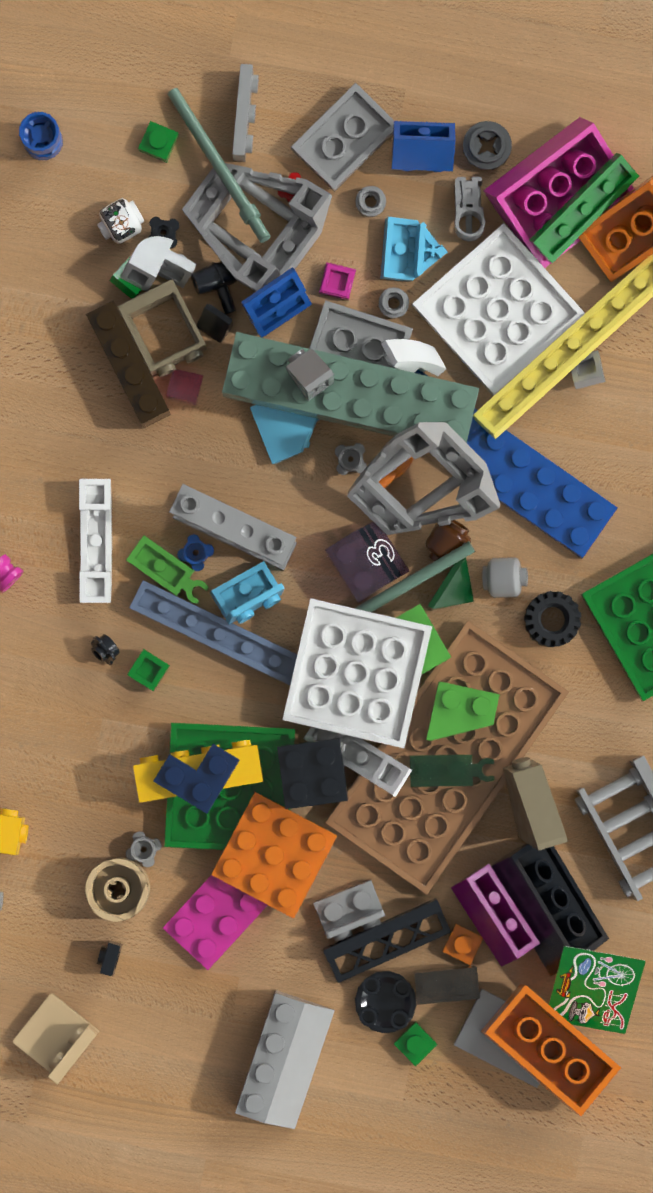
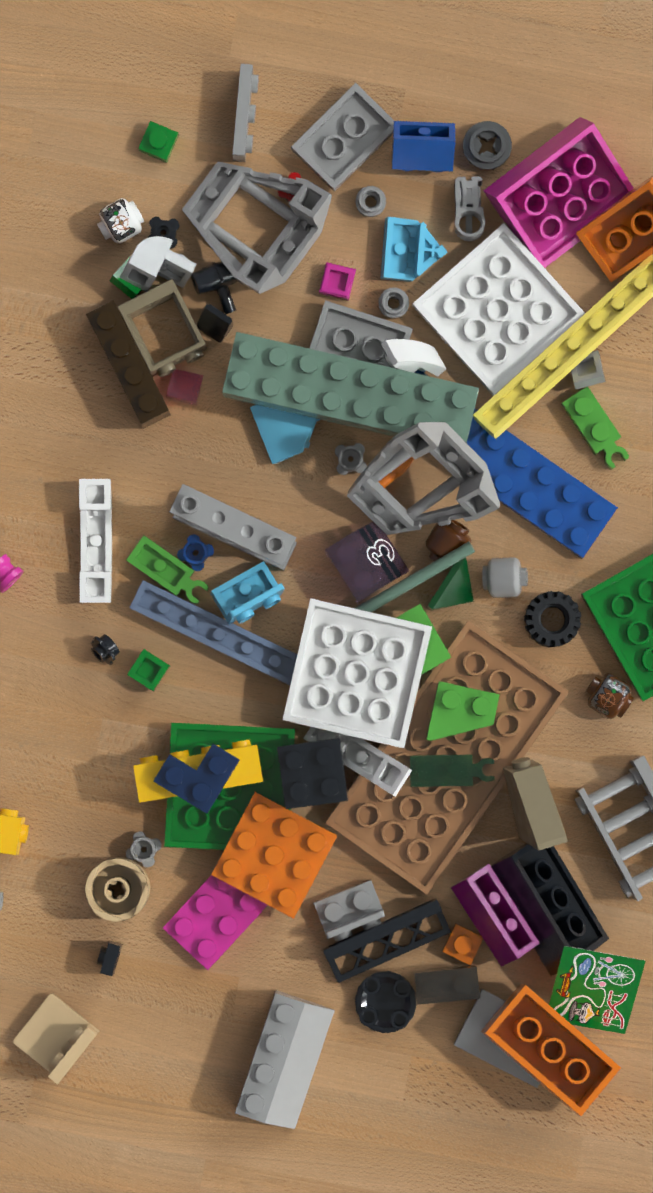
blue wheel [19,112,63,160] -> none
sand green bar [167,88,271,243] -> none
blue slope [241,267,312,338] -> none
light grey slope [286,348,334,401] -> none
green plate [393,1021,438,1067] -> none
green plate [529,153,639,263] -> none
none -> bright green plate [561,387,629,470]
none -> reddish brown head [586,673,634,719]

